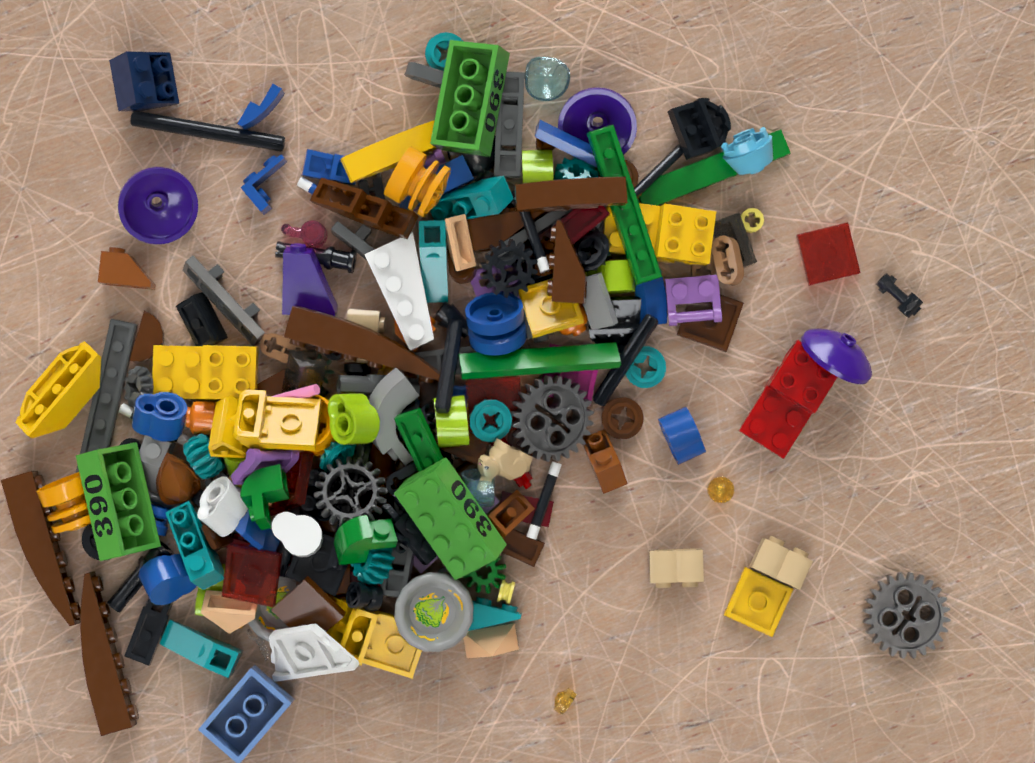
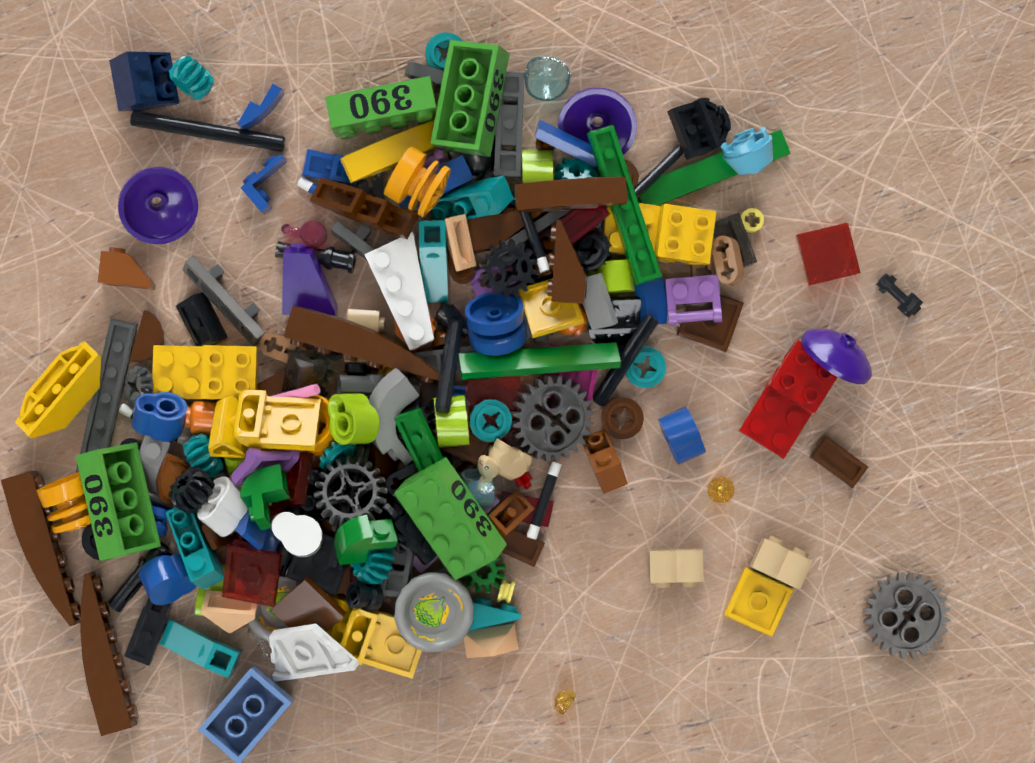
none -> black gear [168,467,215,514]
none -> teal gear [169,56,214,100]
none -> bright green brick [325,76,437,140]
none -> reddish brown hinge [432,330,447,350]
none -> reddish brown tile [809,436,868,488]

